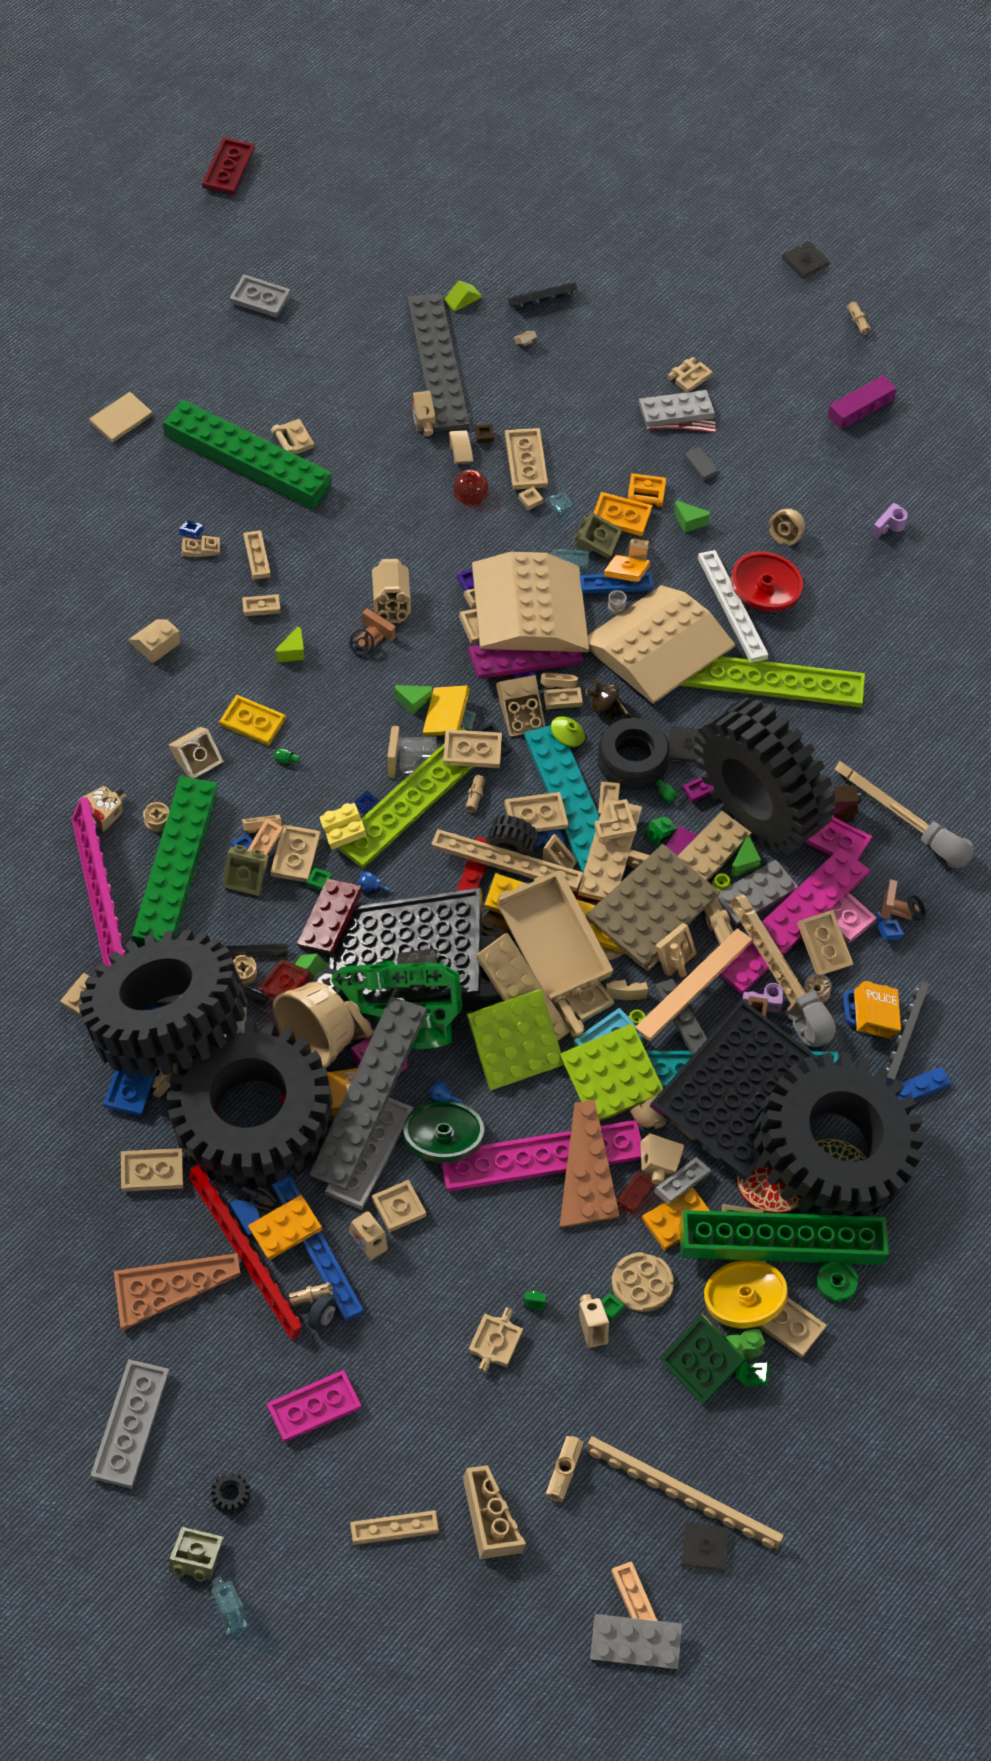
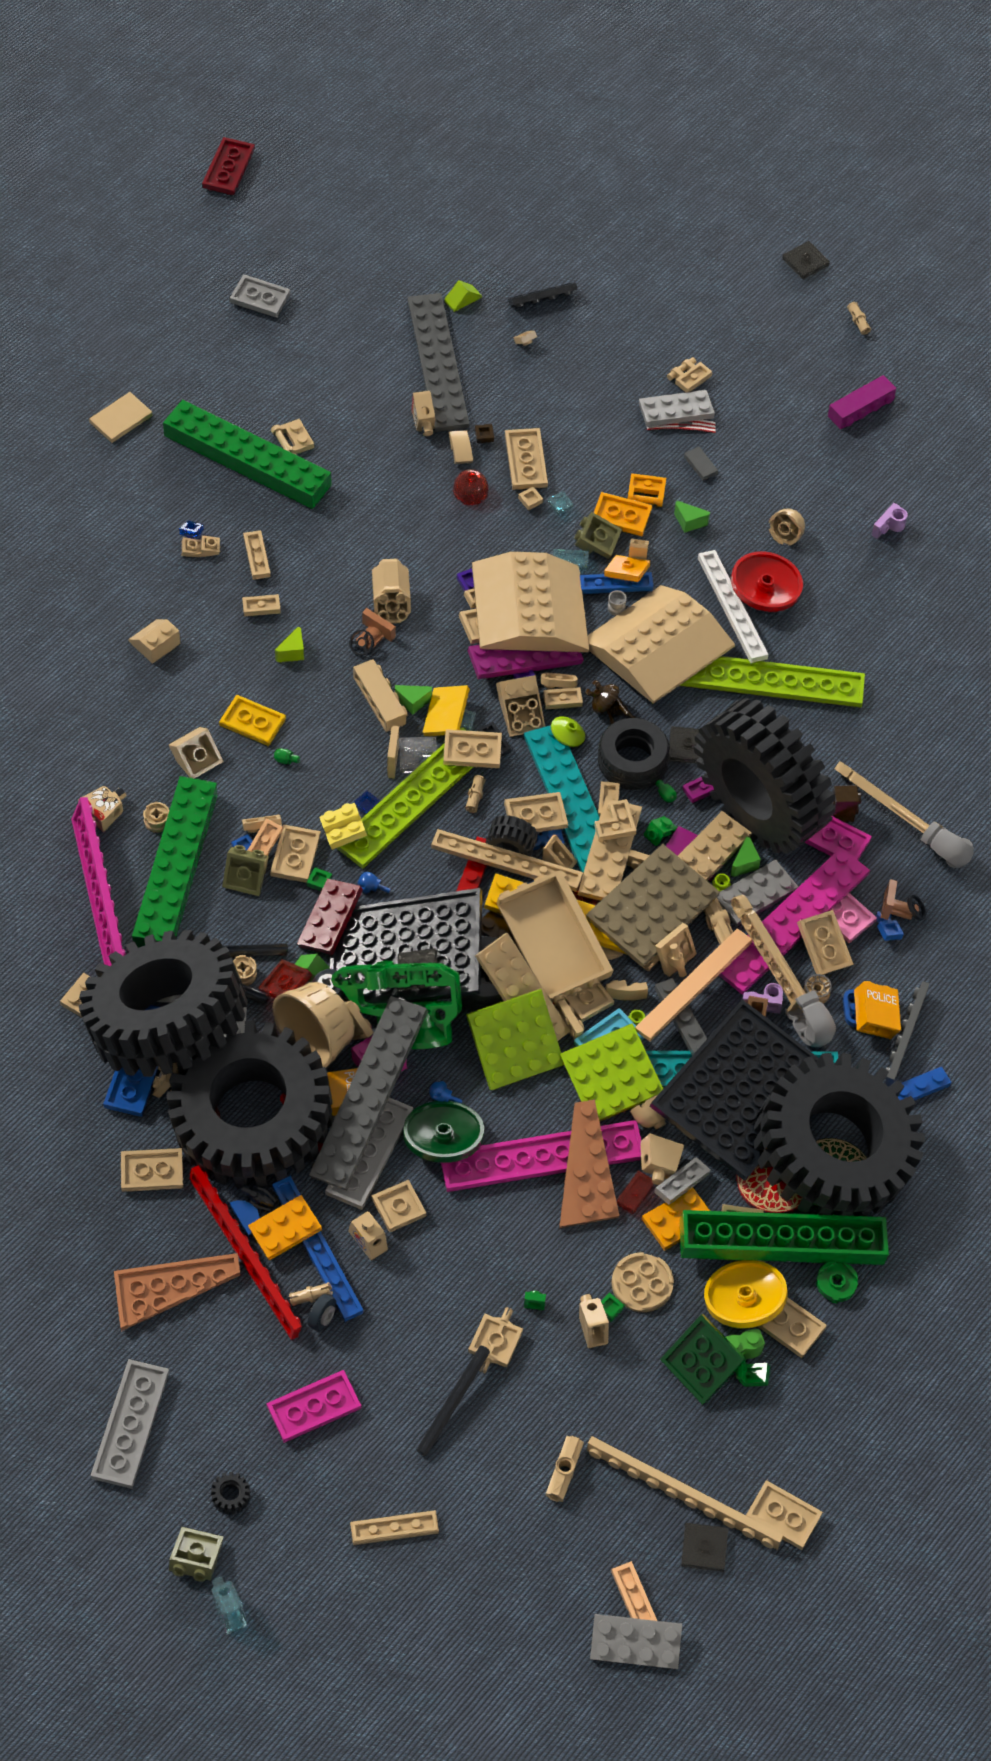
tan wedge [463,1465,526,1559] -> none
none -> tan brick [353,659,408,732]
none -> black axle [416,1345,490,1456]
none -> tan plate [746,1480,823,1550]

